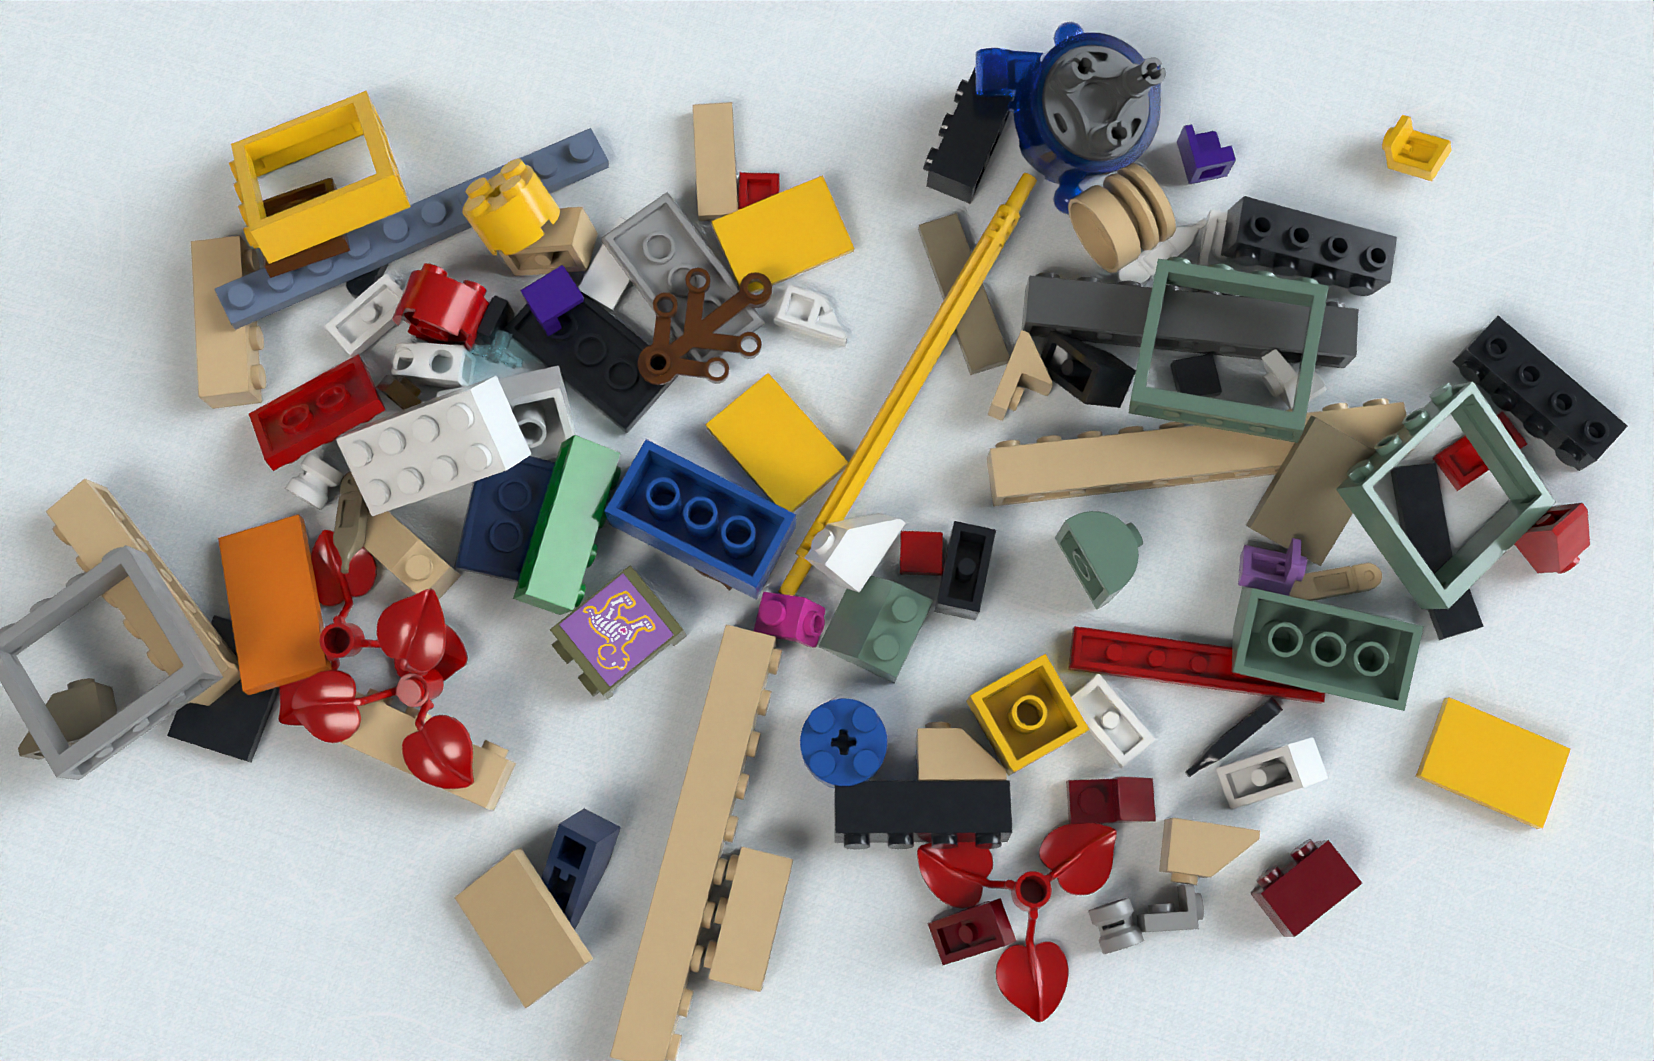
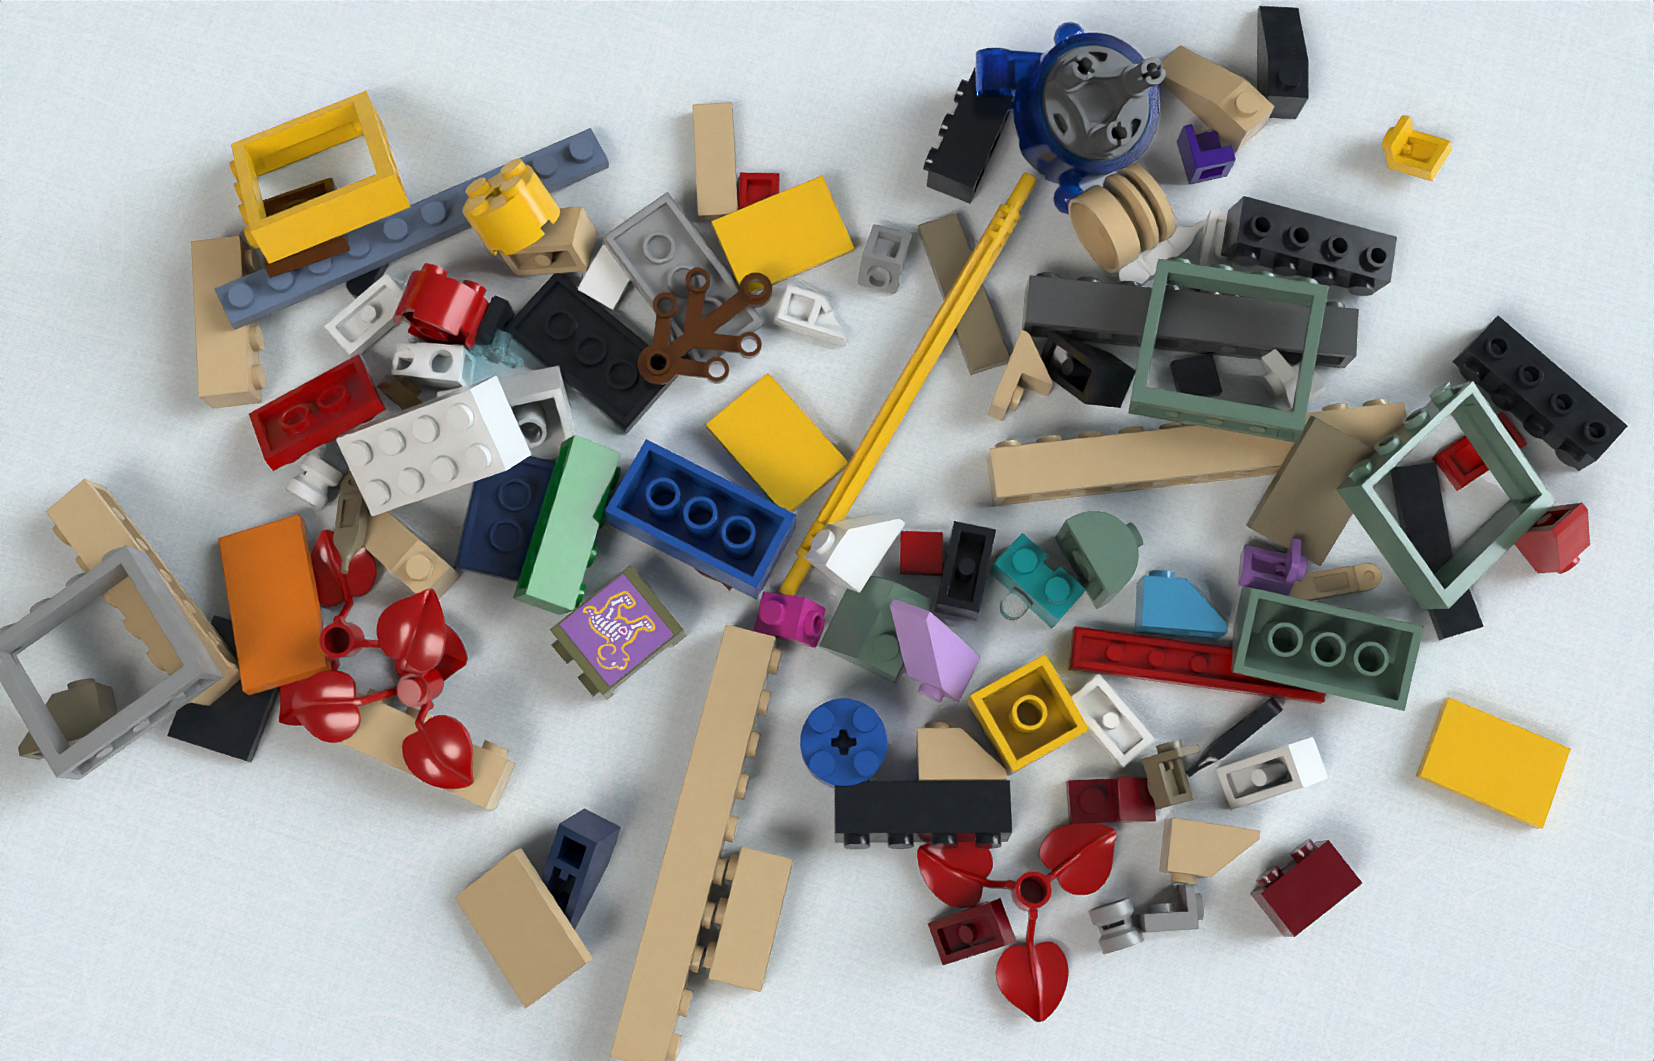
dark purple panel [520,265,584,336] -> none
none -> light grey bracket [858,224,912,294]
none -> lavender slope [890,599,980,703]
none -> teal piece [990,533,1086,628]
none -> dark azure slope [1134,570,1228,639]
none -> dark tan bracket [1142,739,1201,810]
none -> tan slope [1157,45,1275,153]
none -> black slope [1257,6,1309,119]

